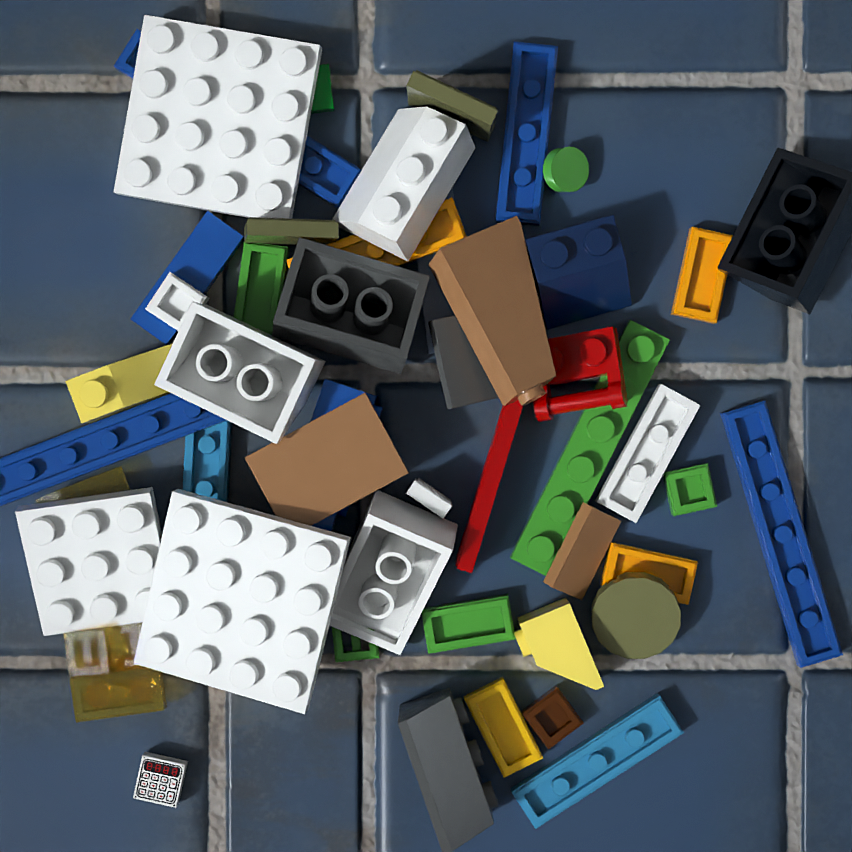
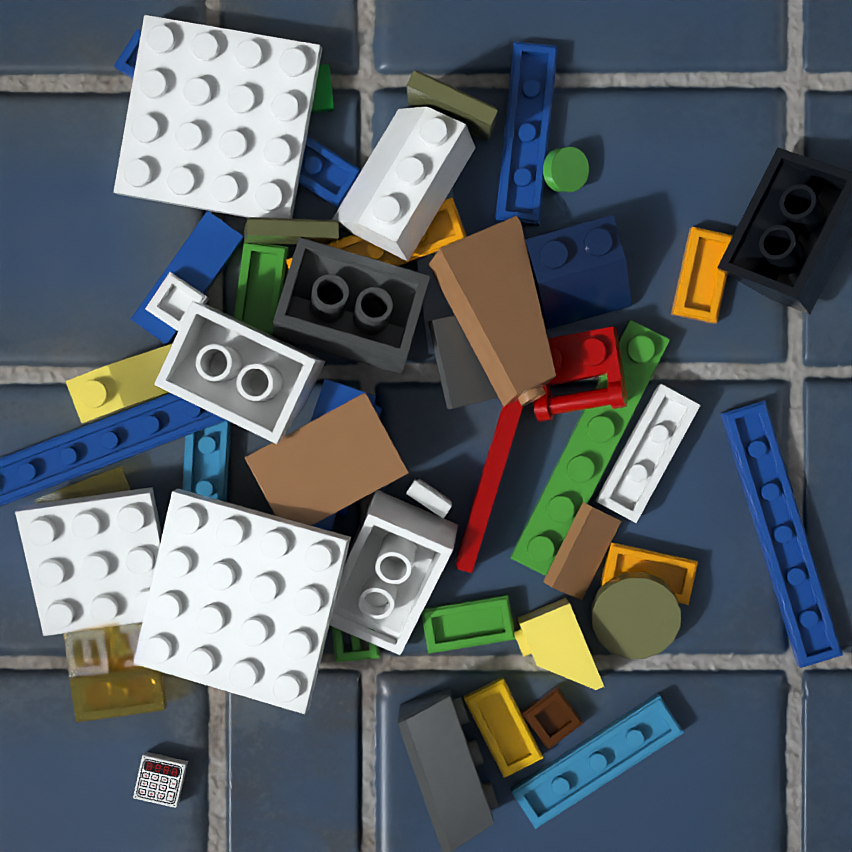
bright green tile [663,463,717,516] -> none

